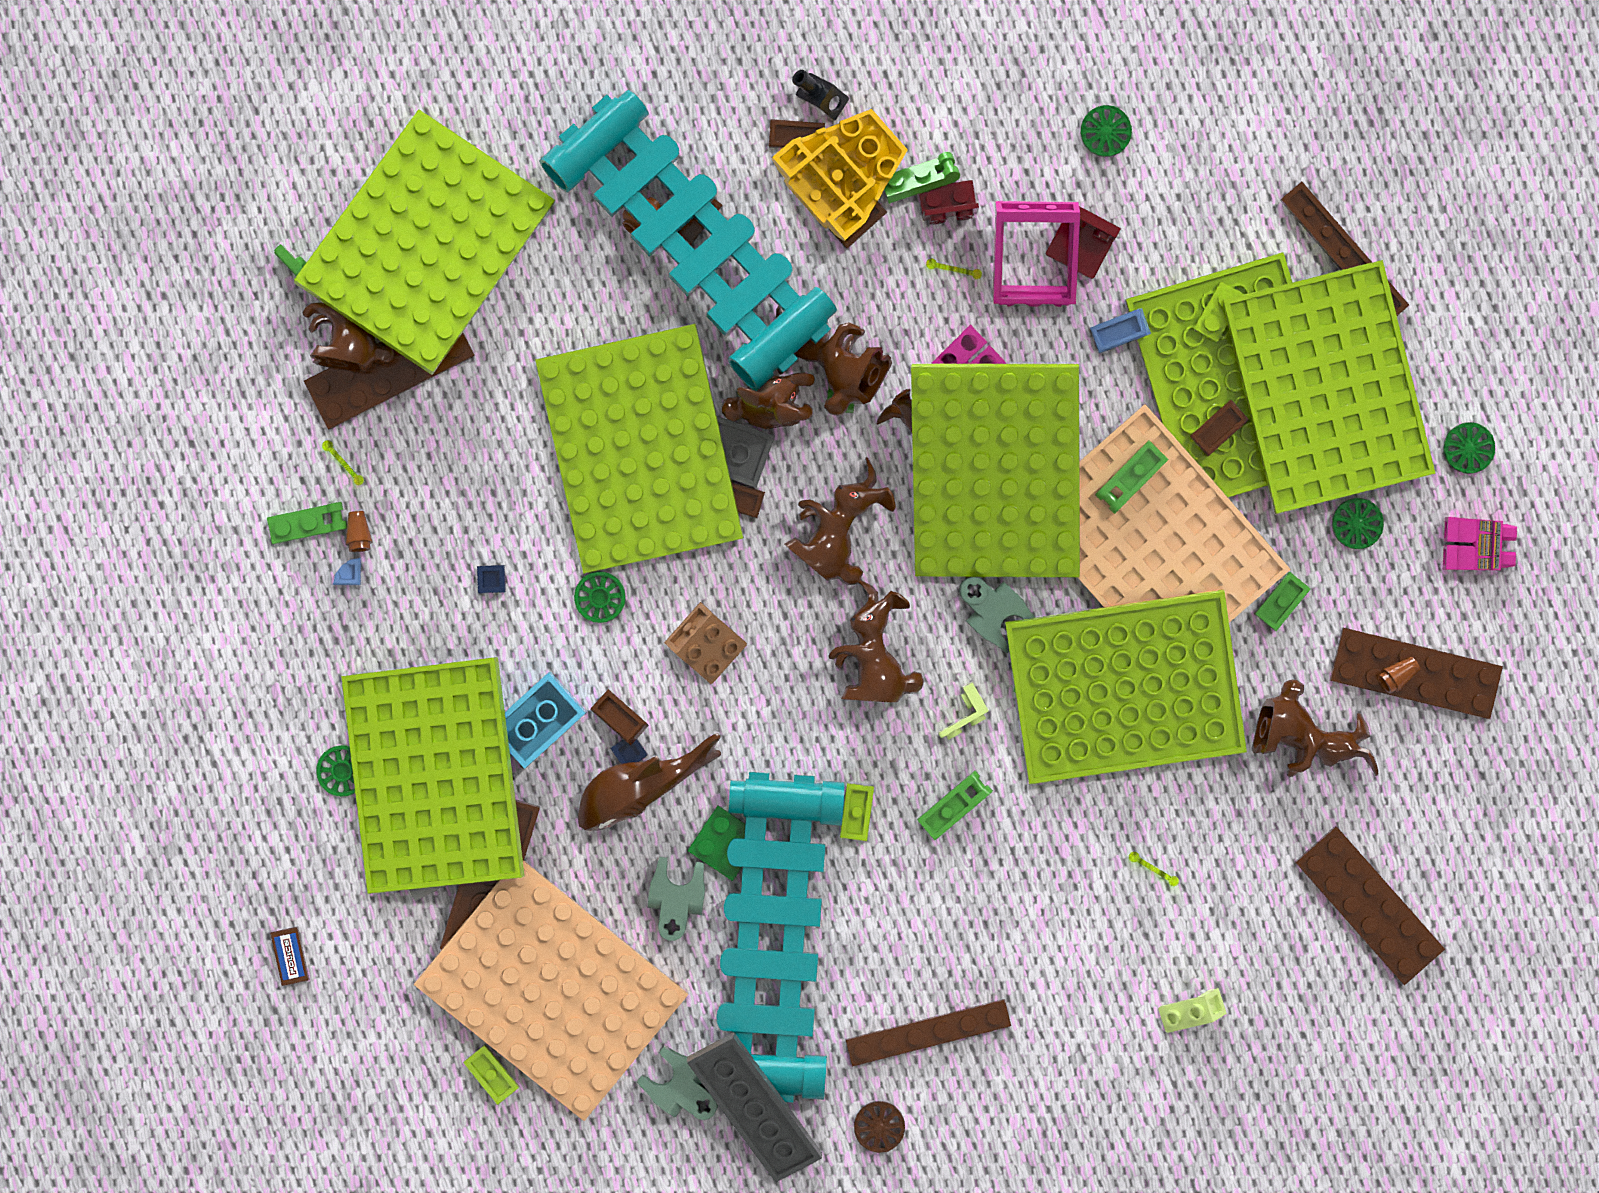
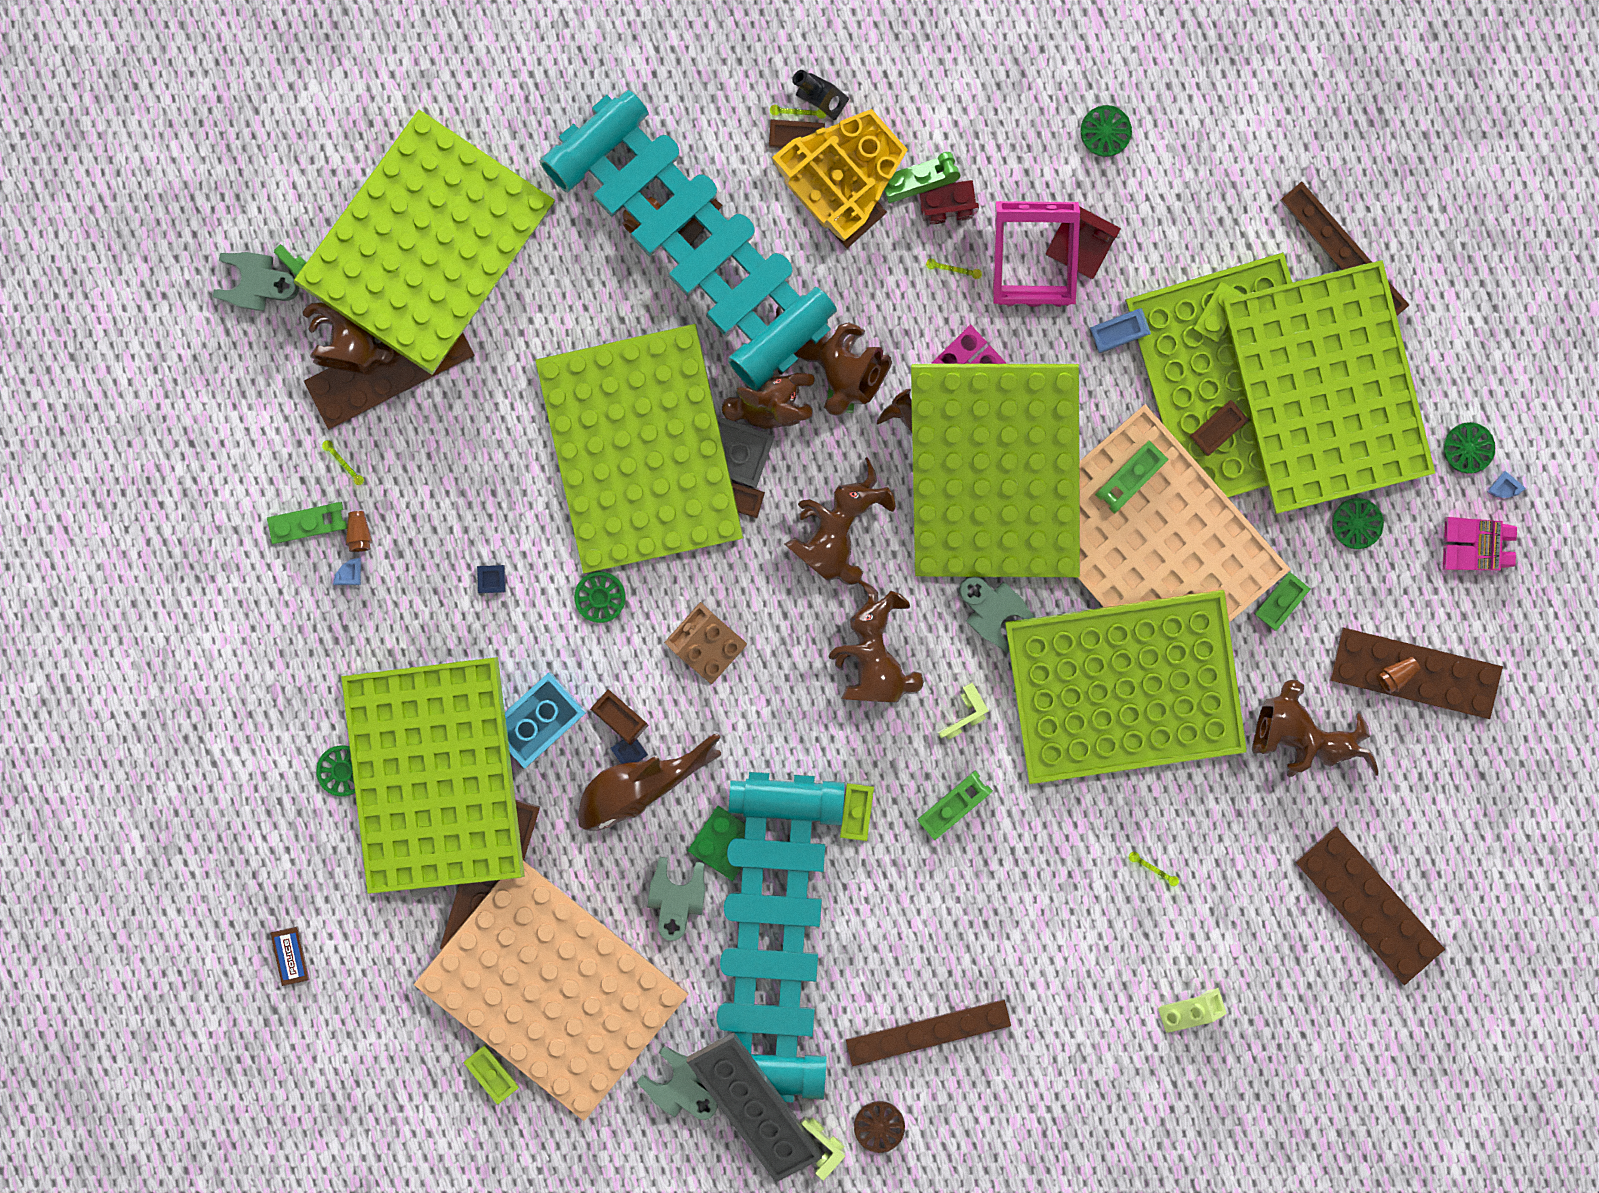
none -> sand green piece [213,252,299,311]
none -> clear neon green hinge [770,104,826,119]
none -> yellowish green bracket [801,1116,845,1181]
none -> medium blue tile [1487,471,1526,498]

